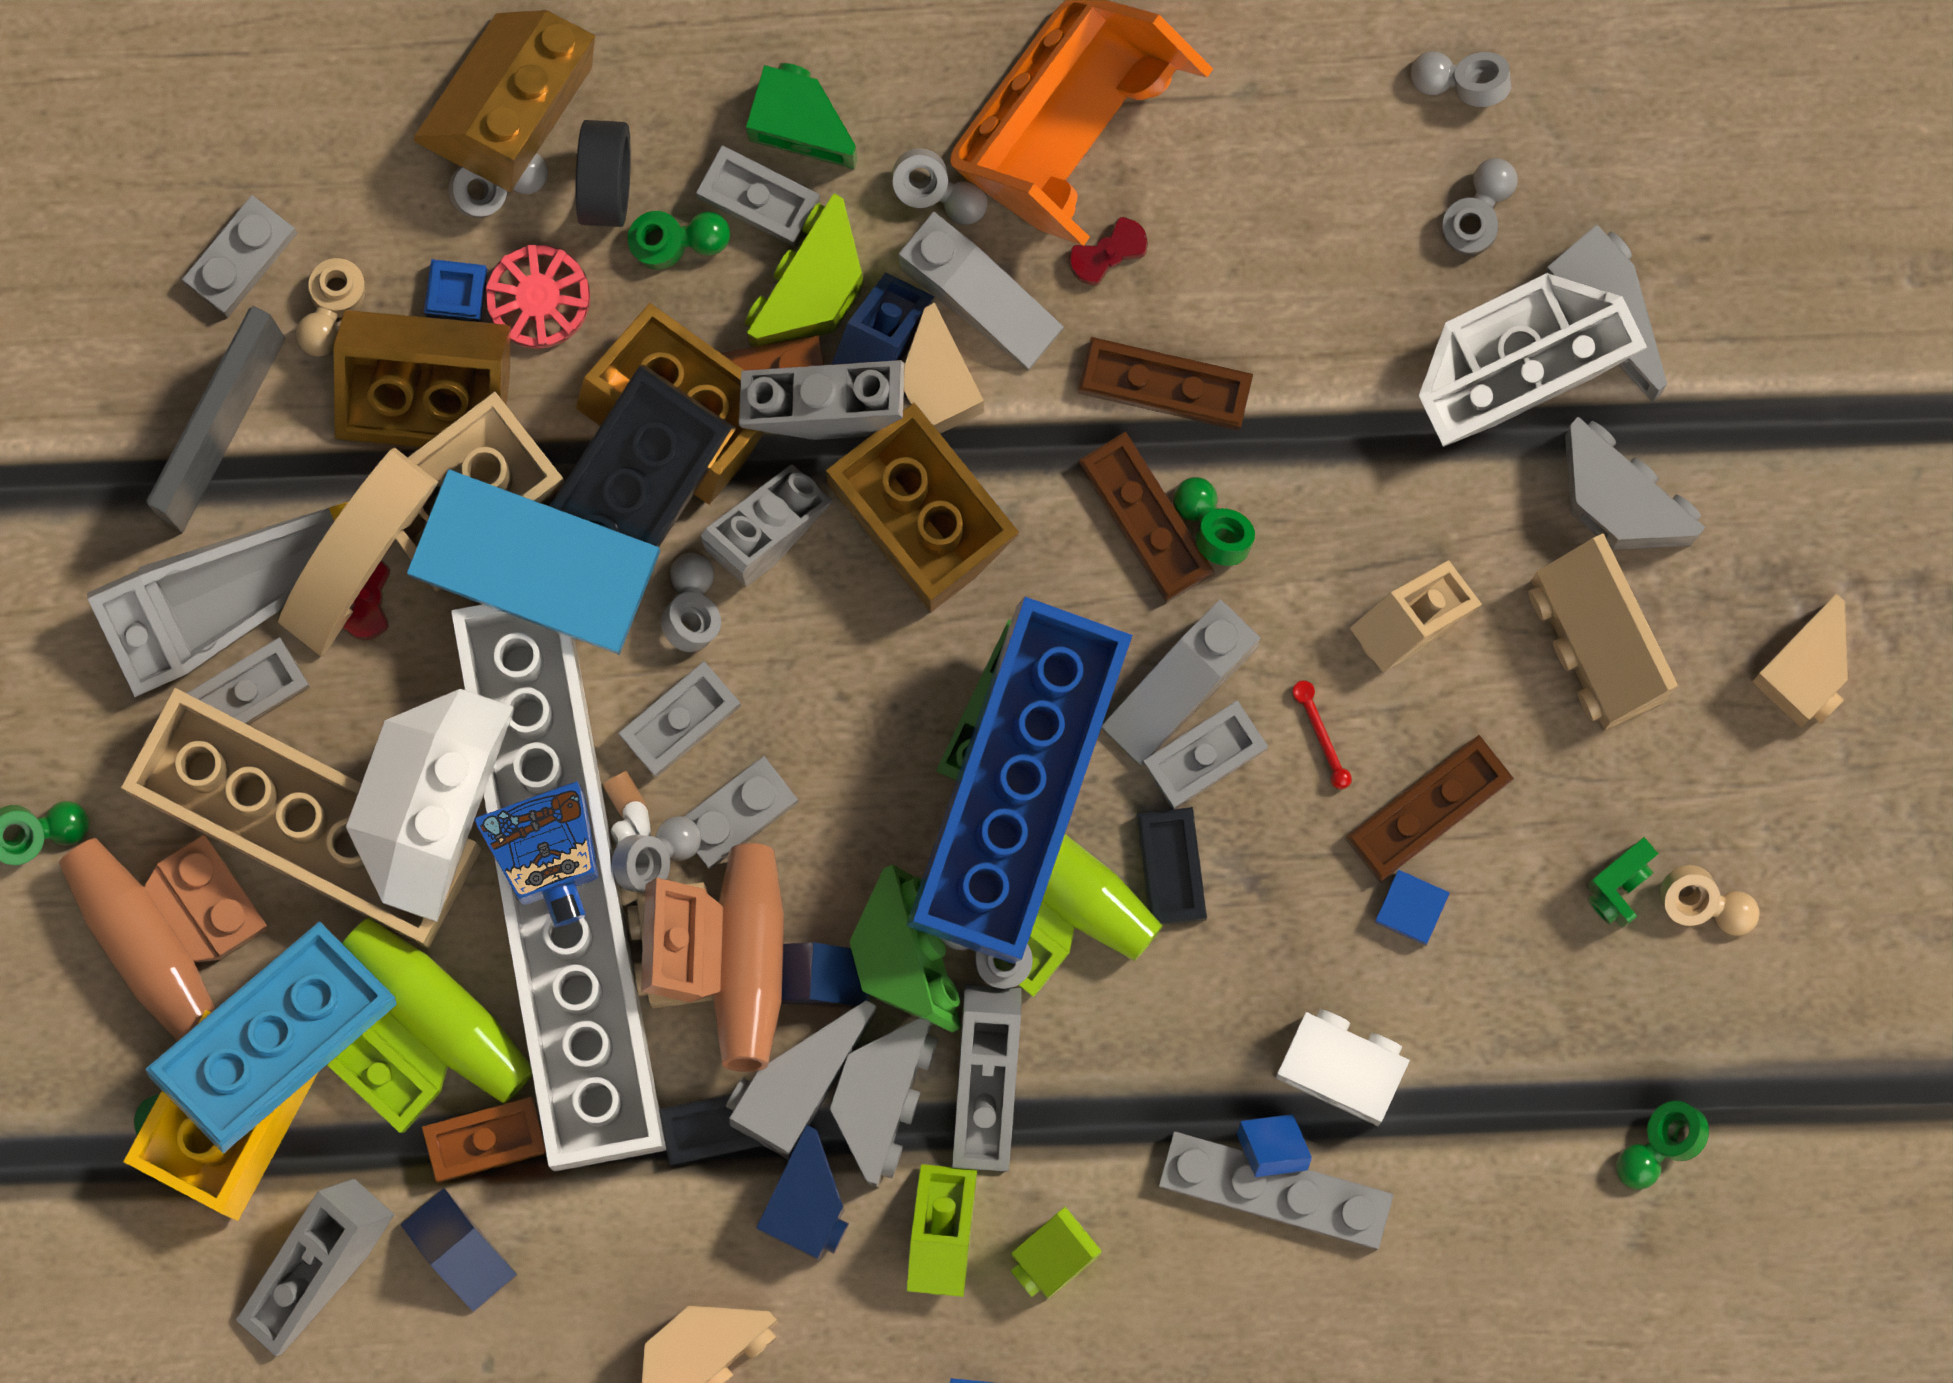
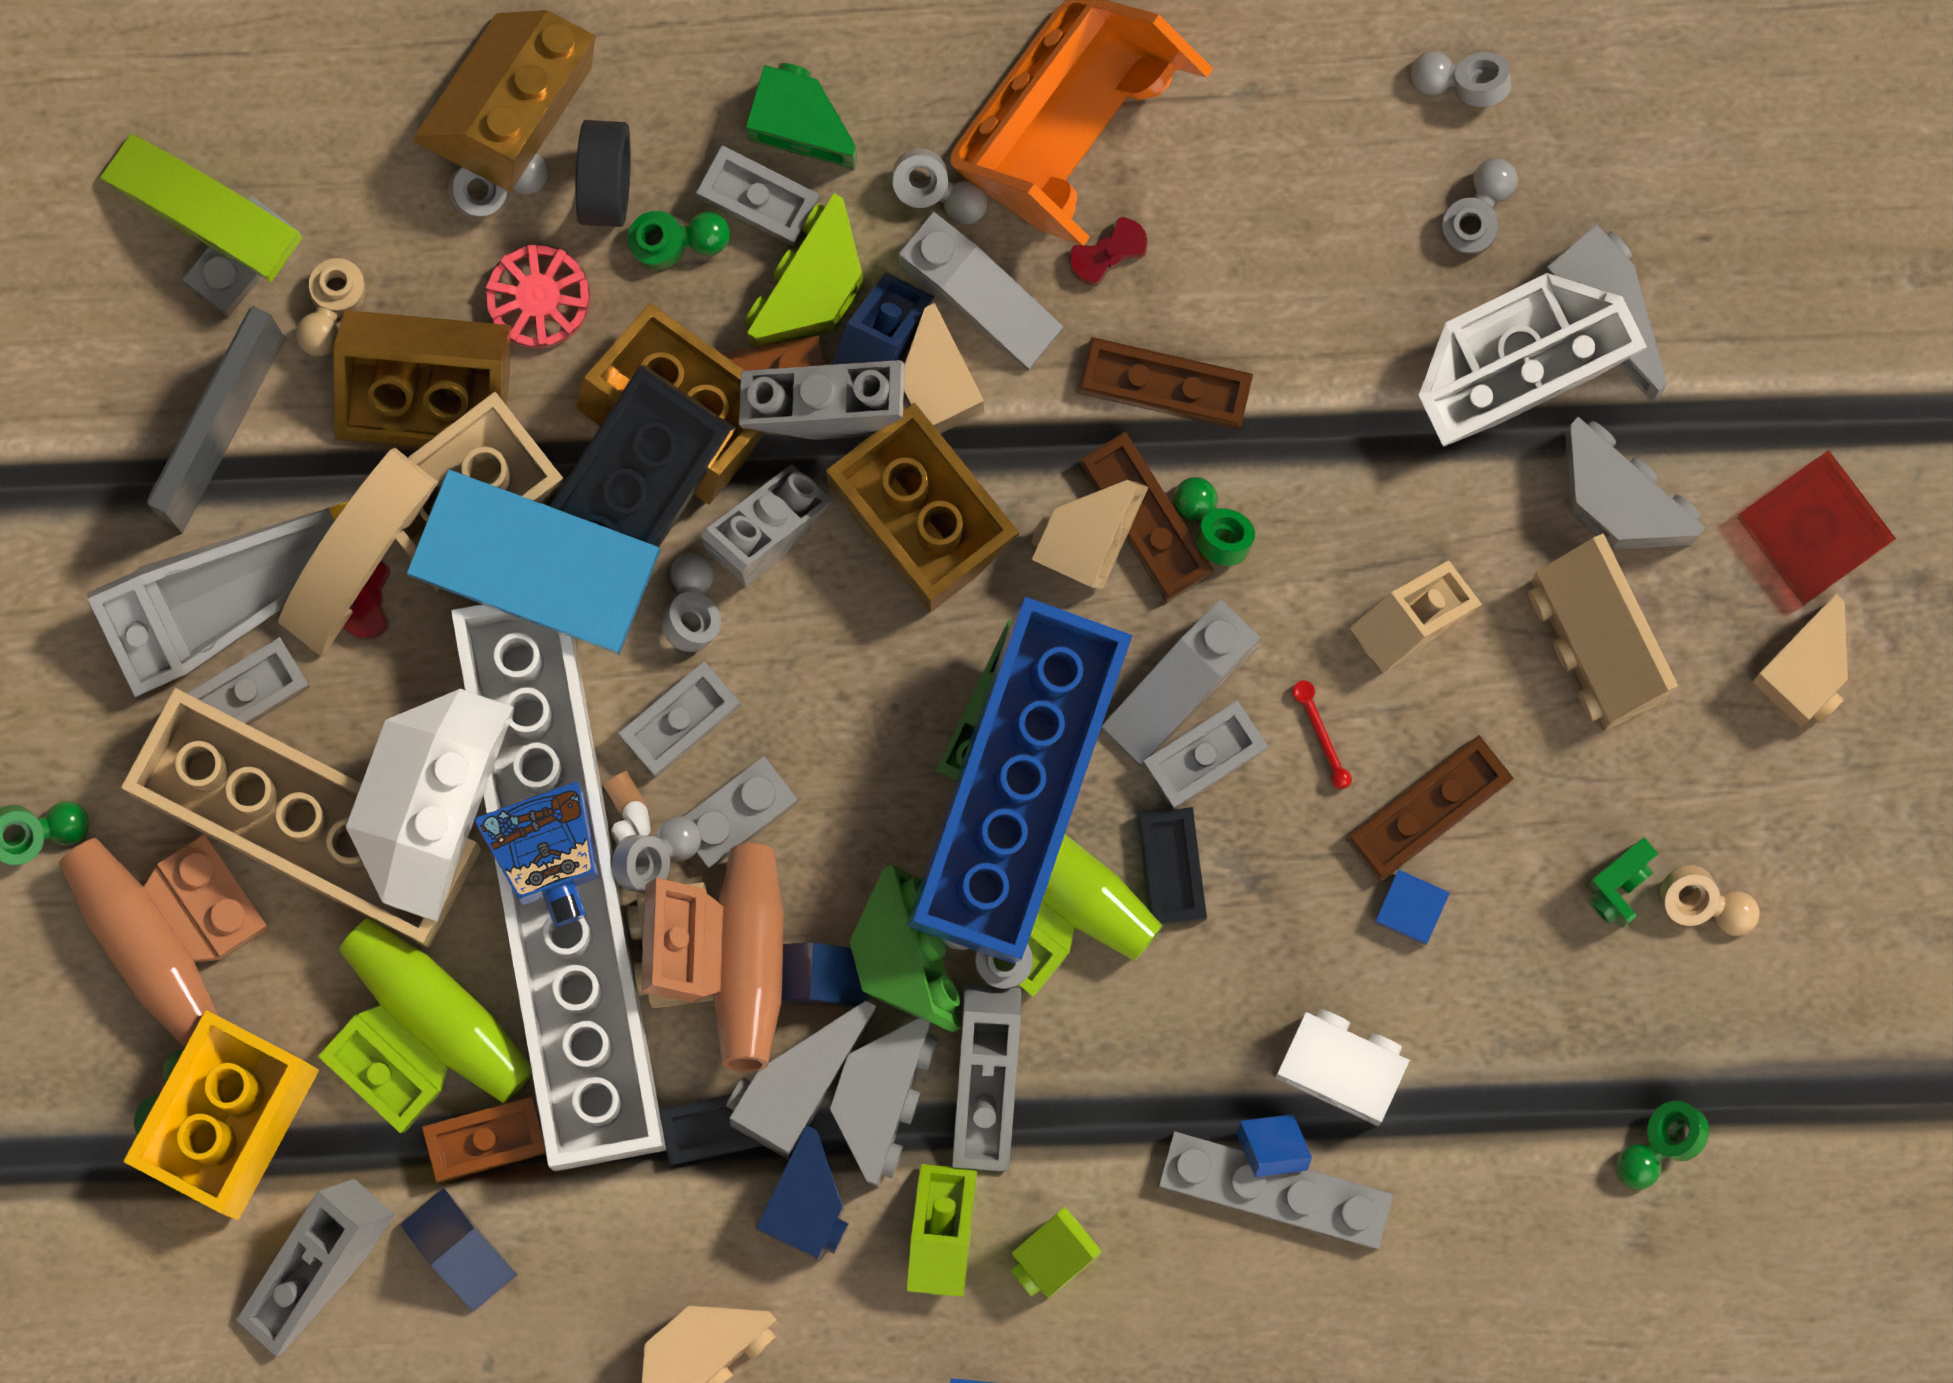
dark azure tile [146,921,397,1154] -> none
blue tile [424,259,488,322] -> none
none -> lime slope [100,133,303,283]
none -> tan slope [1031,480,1149,589]
none -> clear red tile [1737,450,1896,606]

